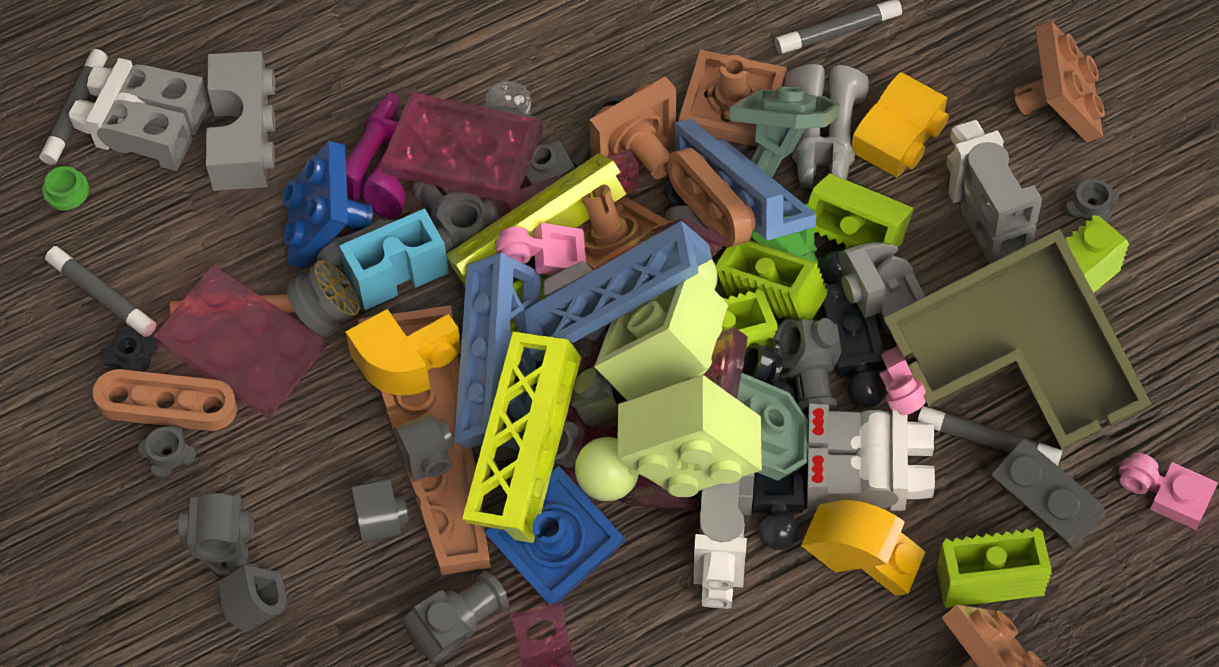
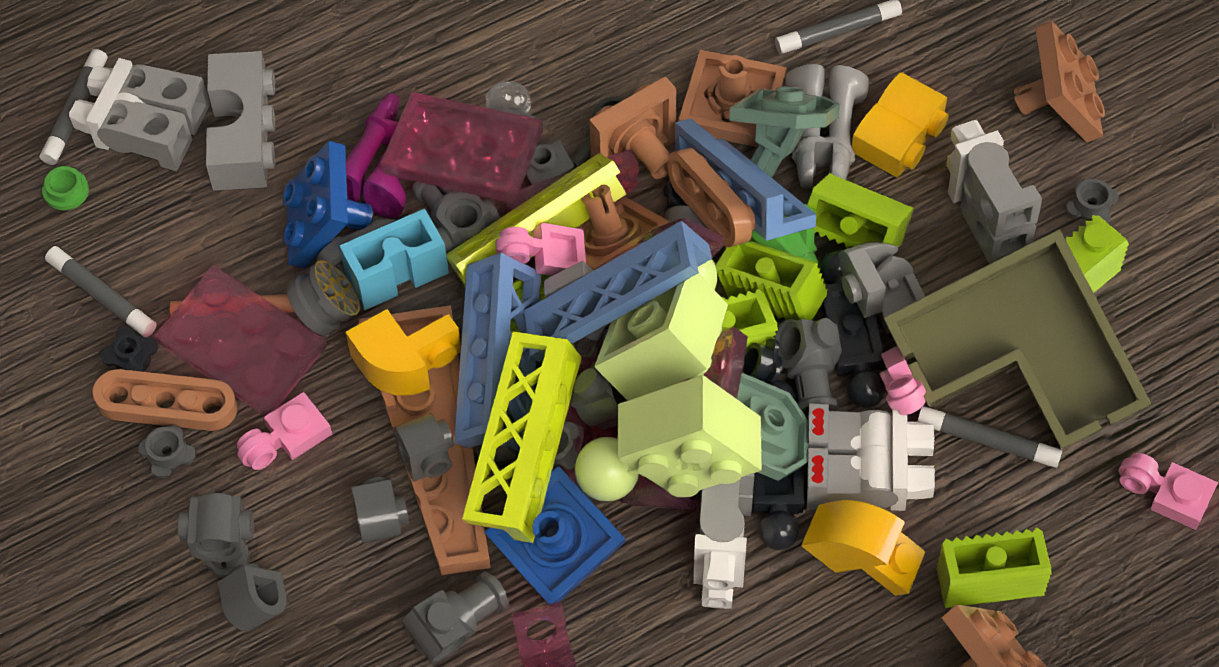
dark grey brick [991,438,1107,549] -> none
none -> bright pink plate [237,392,332,470]

